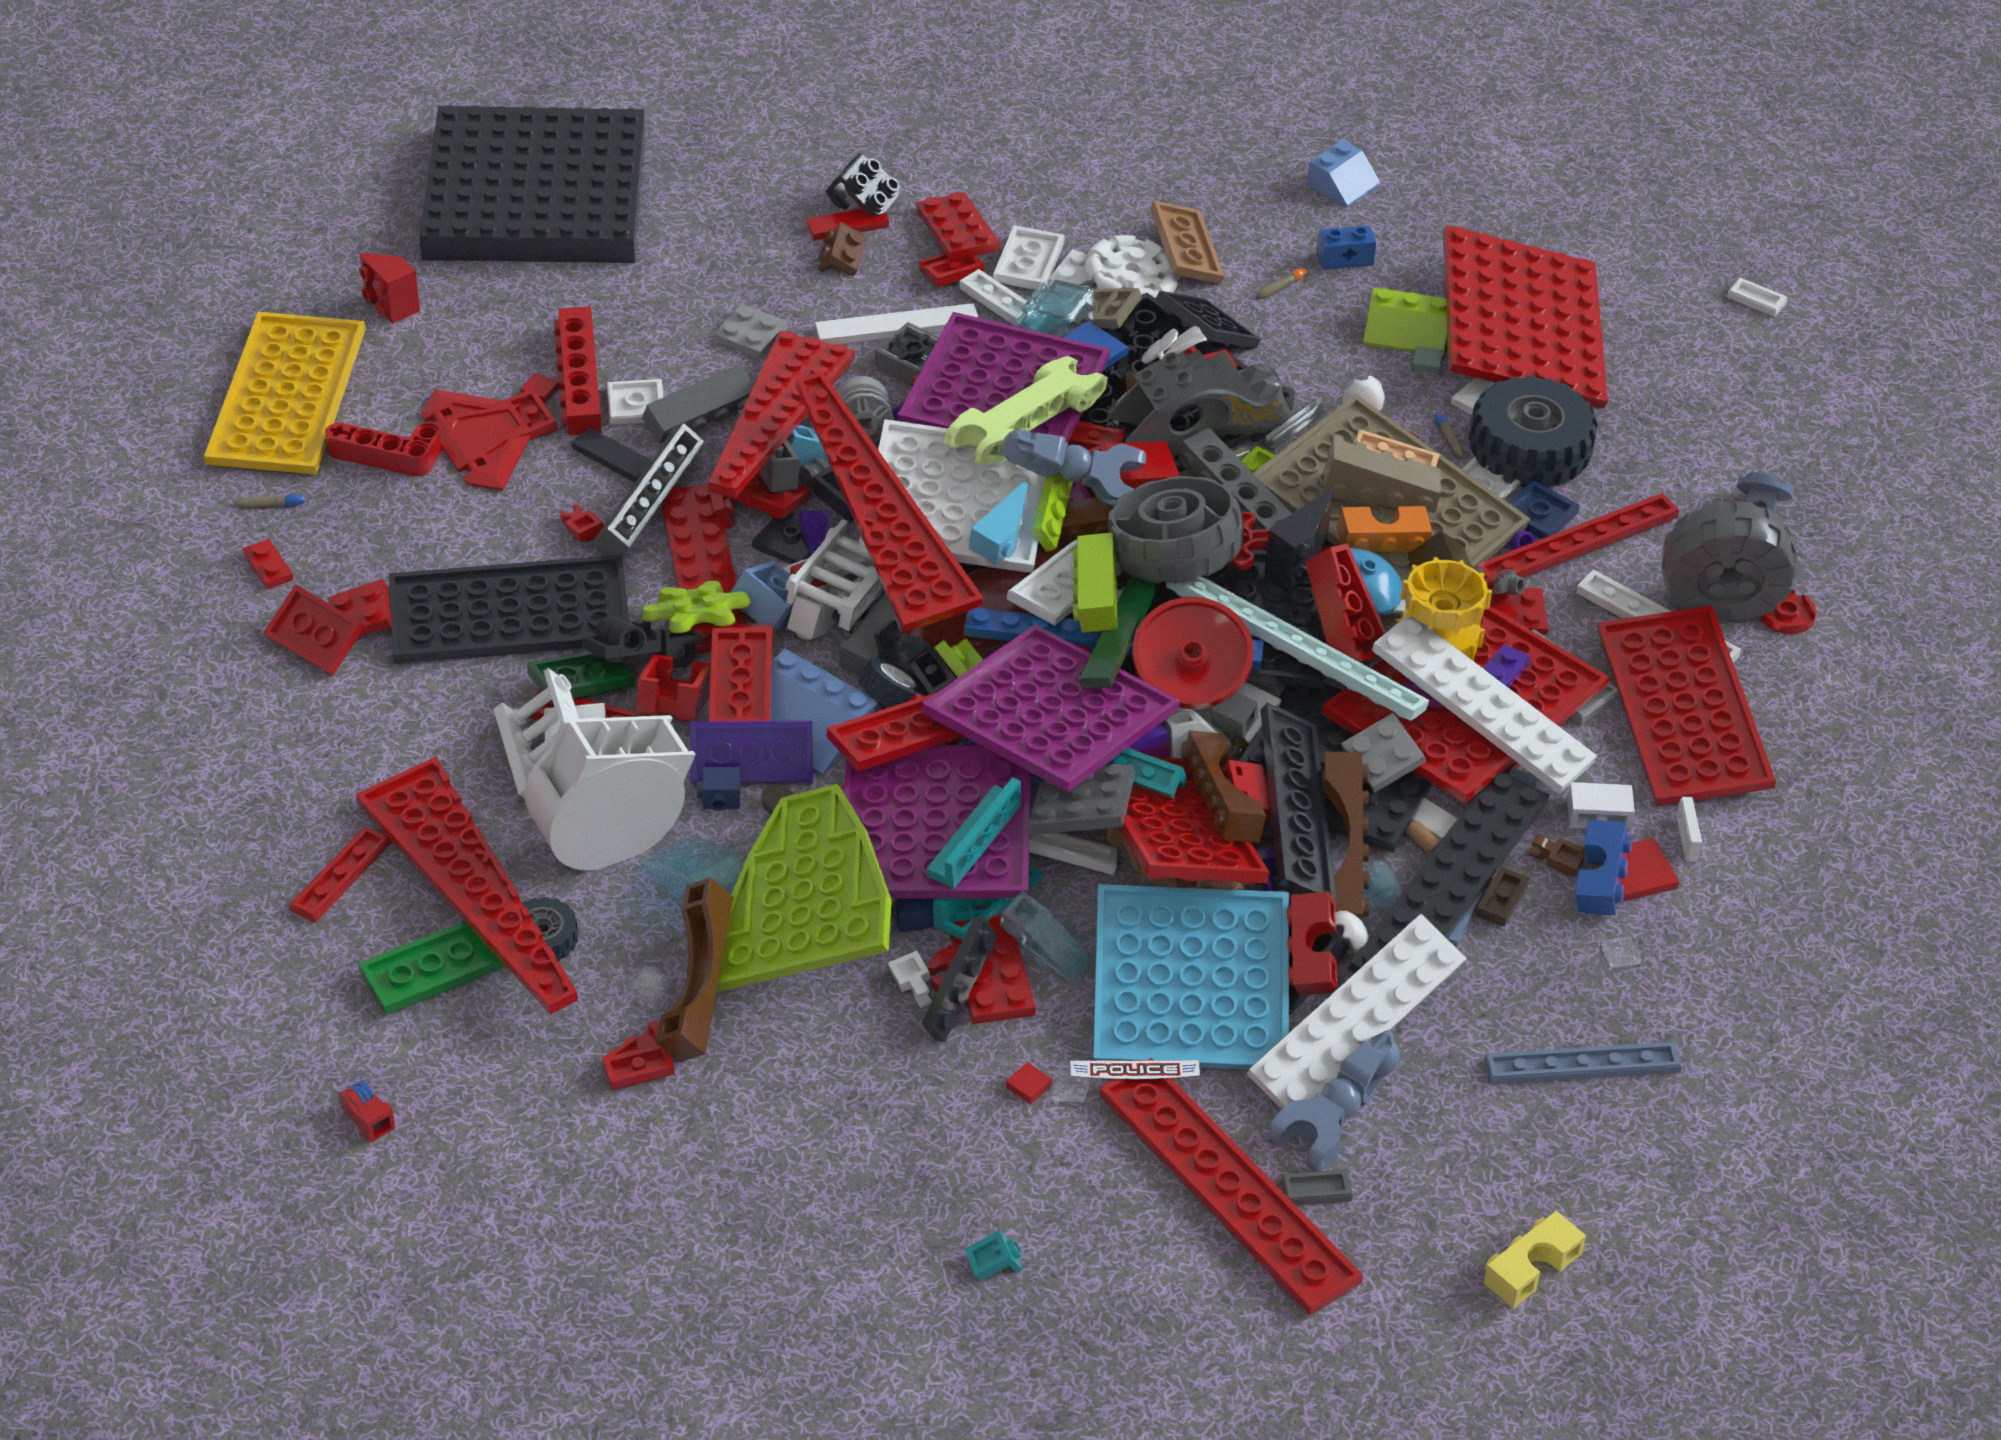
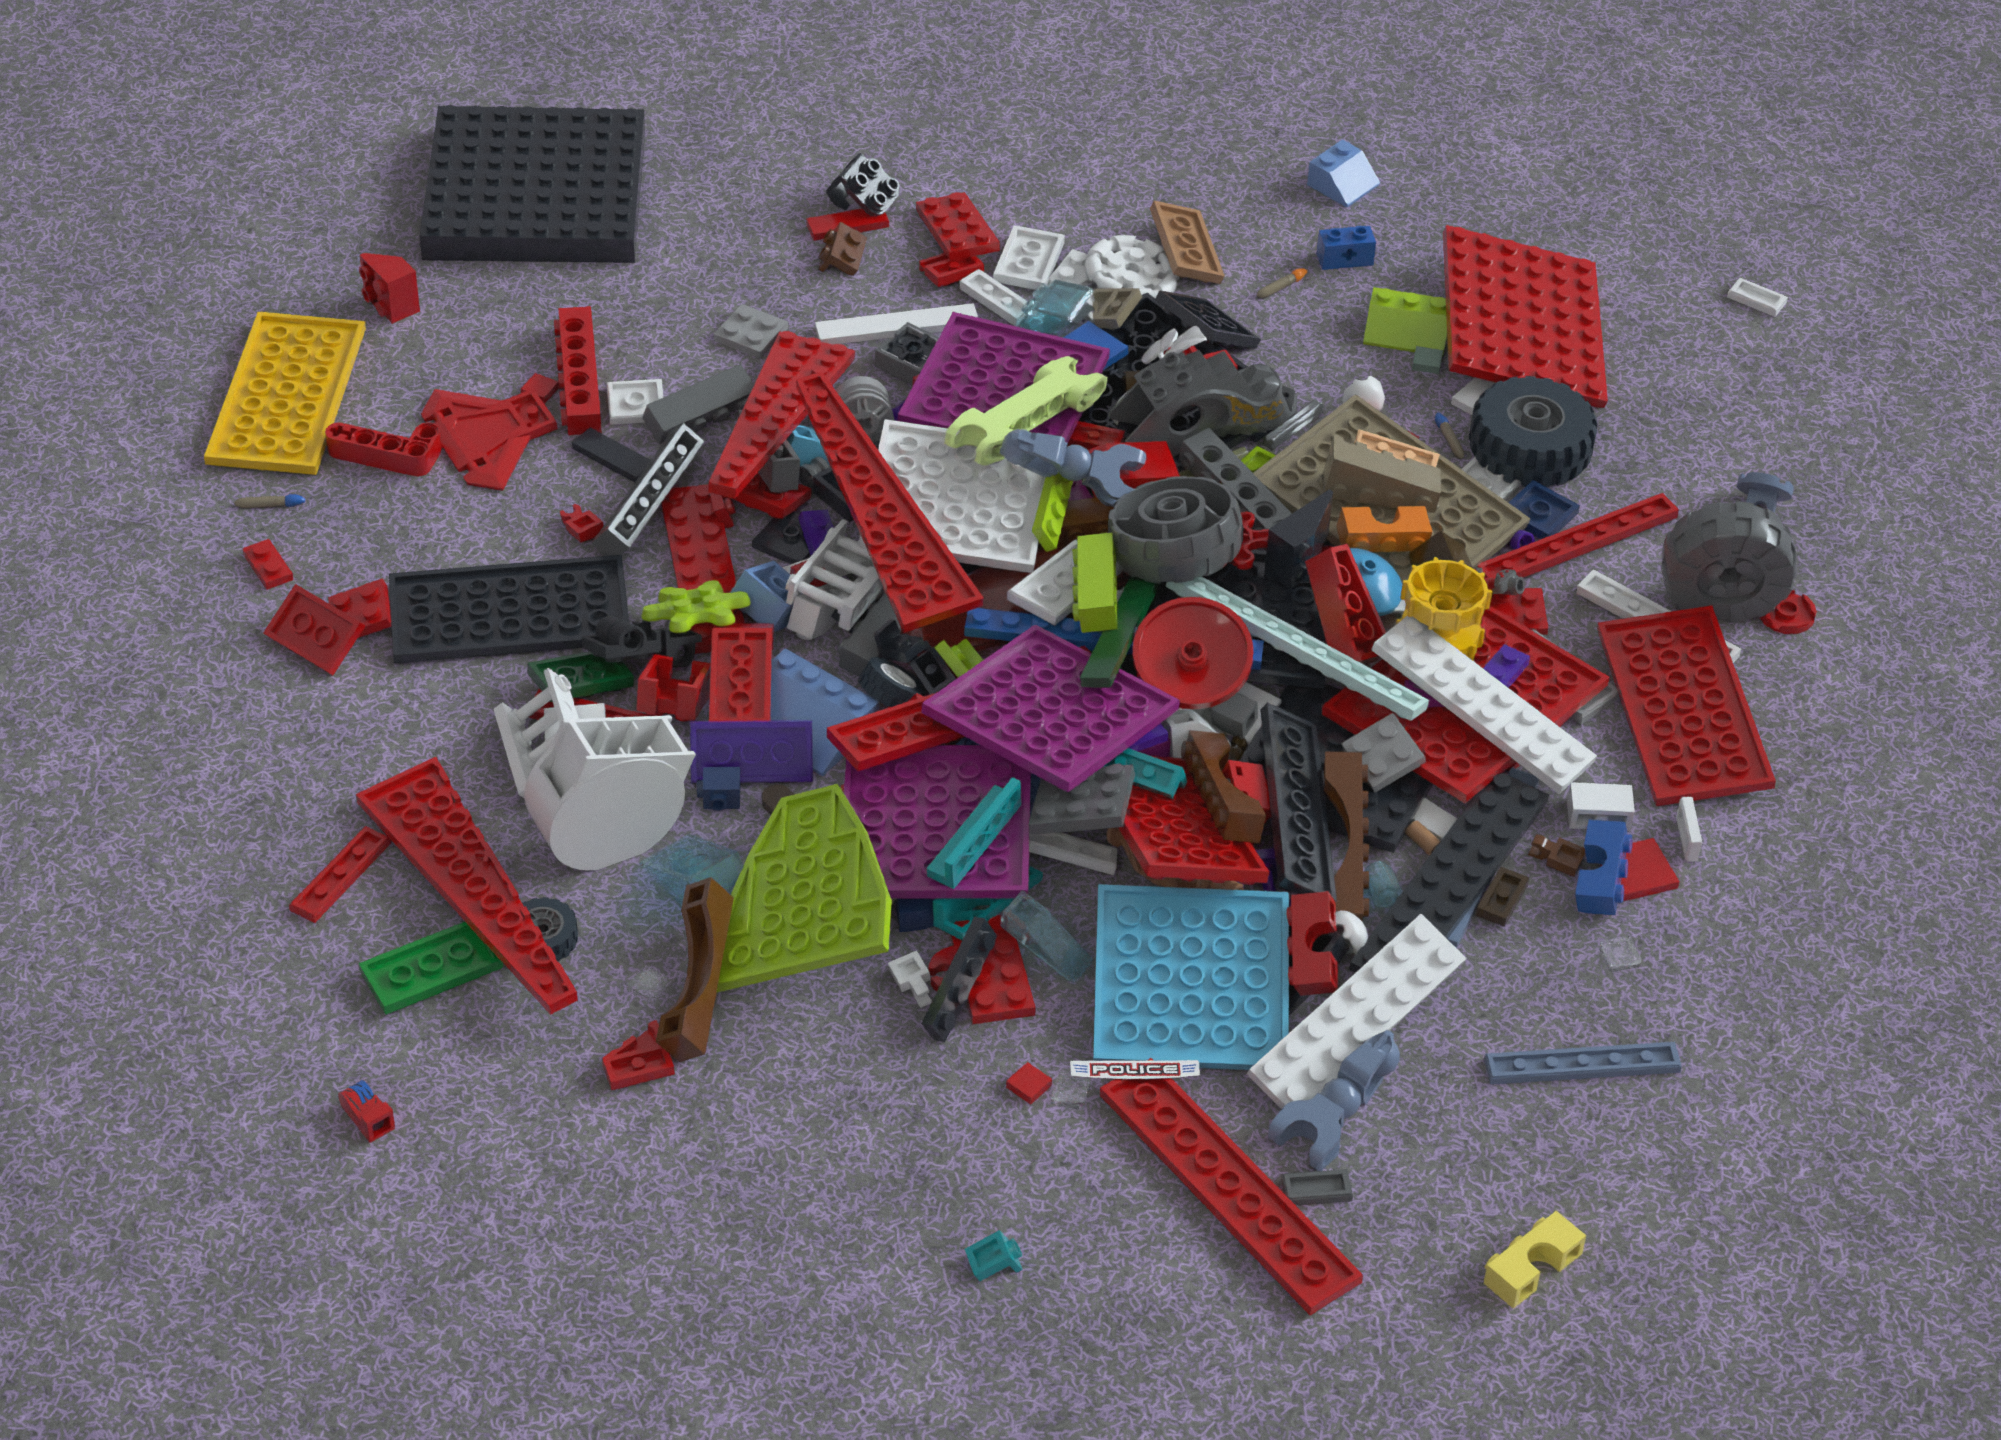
medium azure slope [969,482,1028,565] -> none

